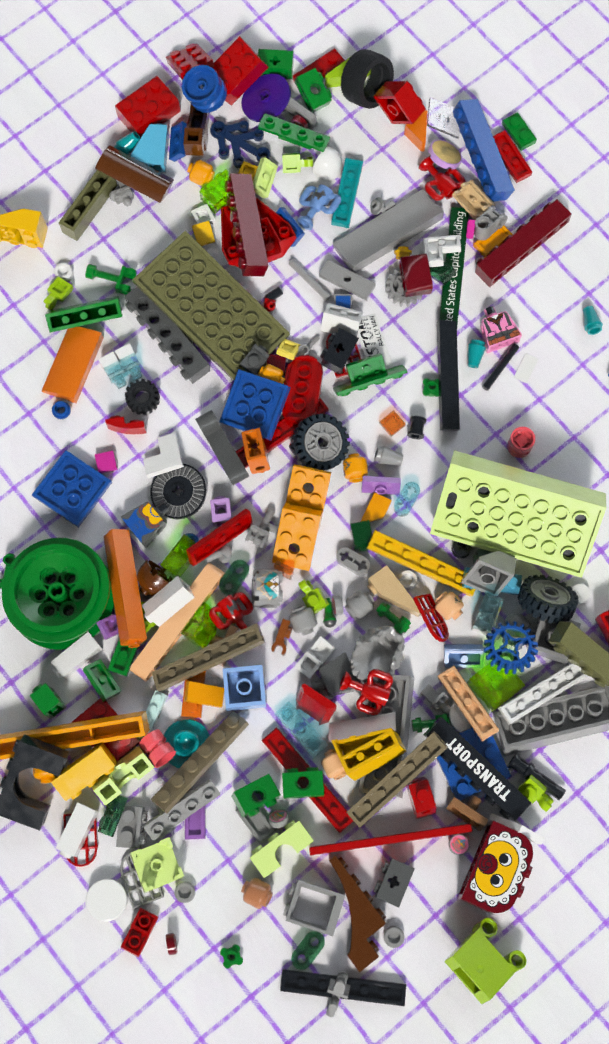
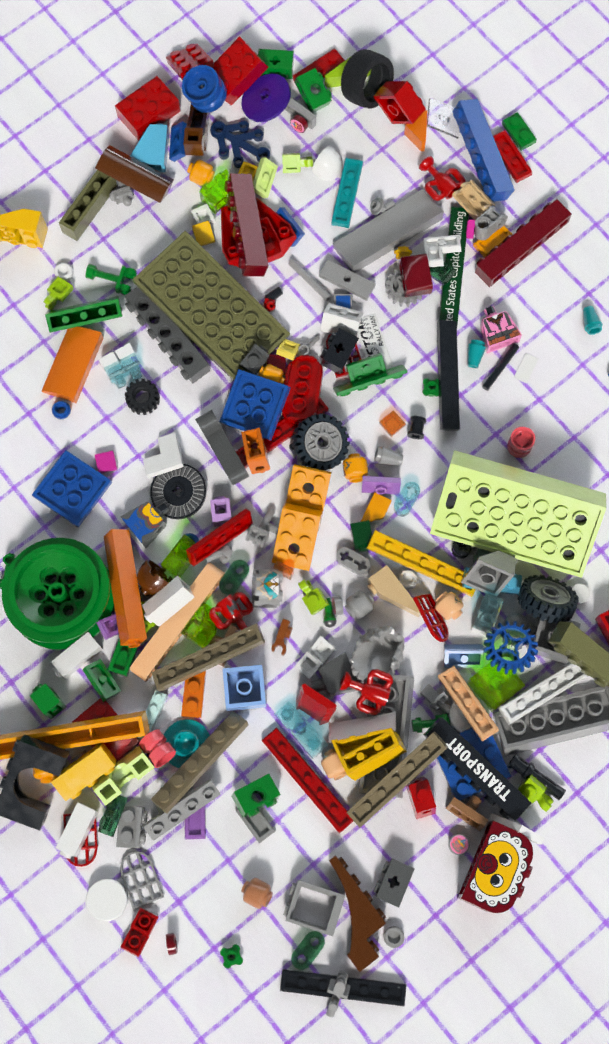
red slope [105,415,147,434] -> none
teal cone [114,131,141,155] -> none
yellowish green panel [130,837,184,894] -> none
light grey tile [174,882,195,903] -> none
light orange tile [184,681,224,708] -> none
yellowish green arch [250,820,314,878] -> none
green bracket [258,114,330,152] -> none
tile [268,809,290,828] -> none
green brick [282,767,324,799] -> none
light grey head [289,605,317,636] -> none
medium blue piece [297,184,341,230] -> none
red tile [309,824,472,856] -> none
green bar [376,602,411,635] -> none
pearl gold tile [428,140,462,170] -> none
lime piece [444,918,527,1004] -> none

